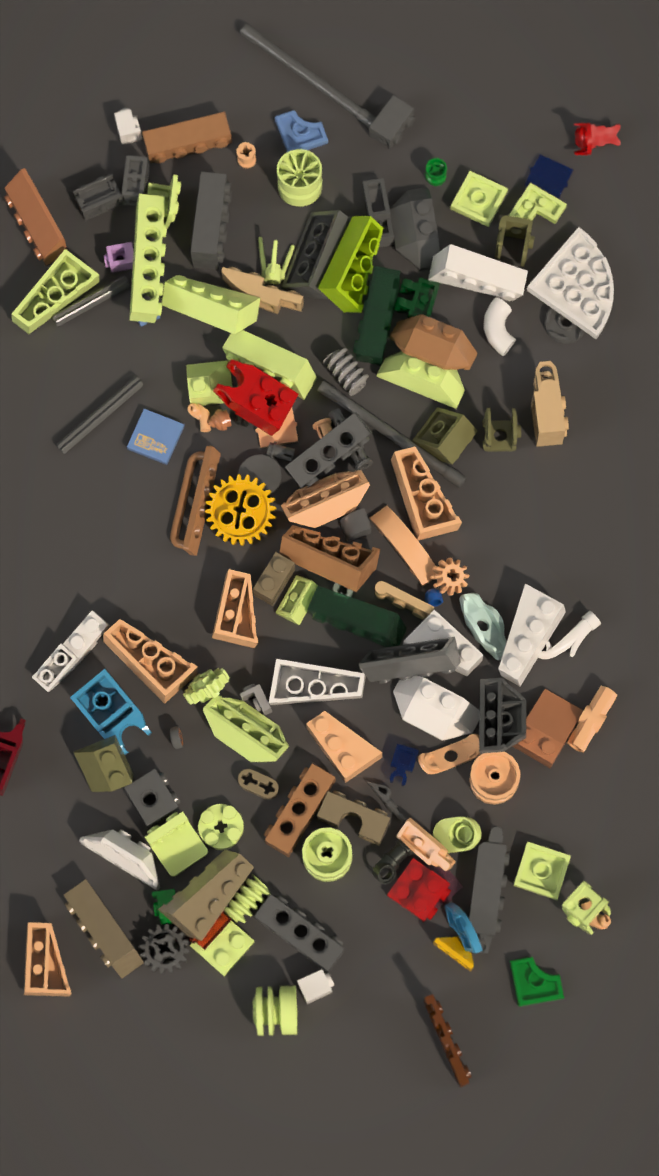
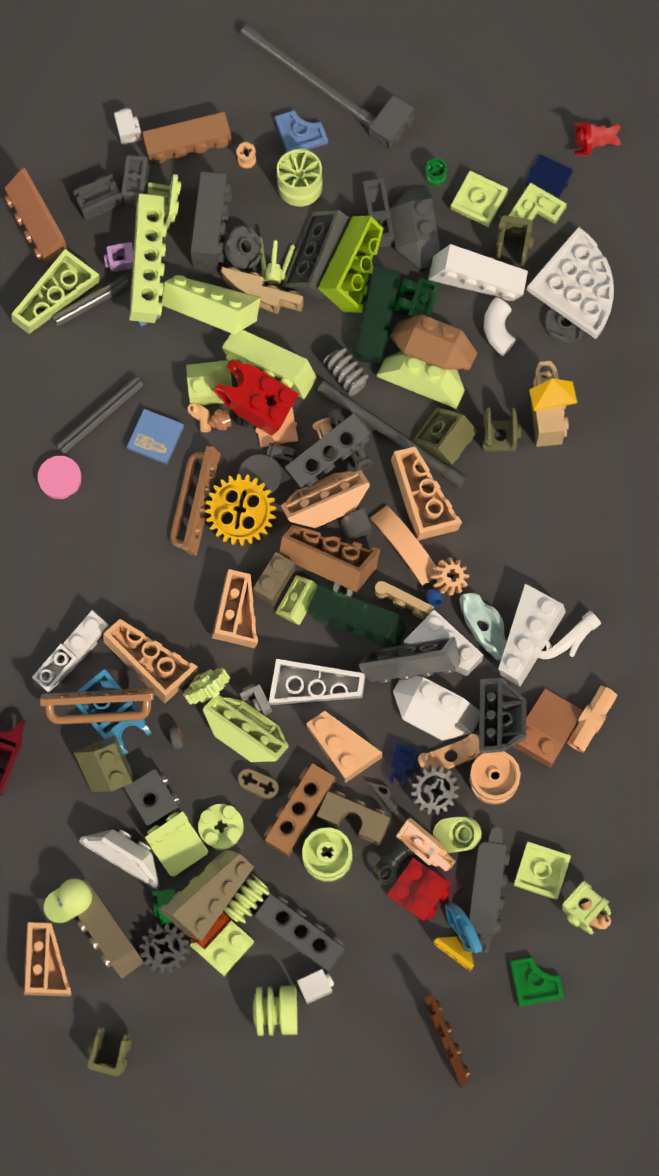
none -> bright pink tile [38,456,82,499]
none -> medium nougat piece [40,688,155,724]
none -> yellowish green cap [44,879,92,923]
none -> olive piece [87,1026,133,1076]
none -> dark grey tile [224,226,262,269]
none -> gear [409,765,459,815]
none -> yellow slope [529,378,577,411]

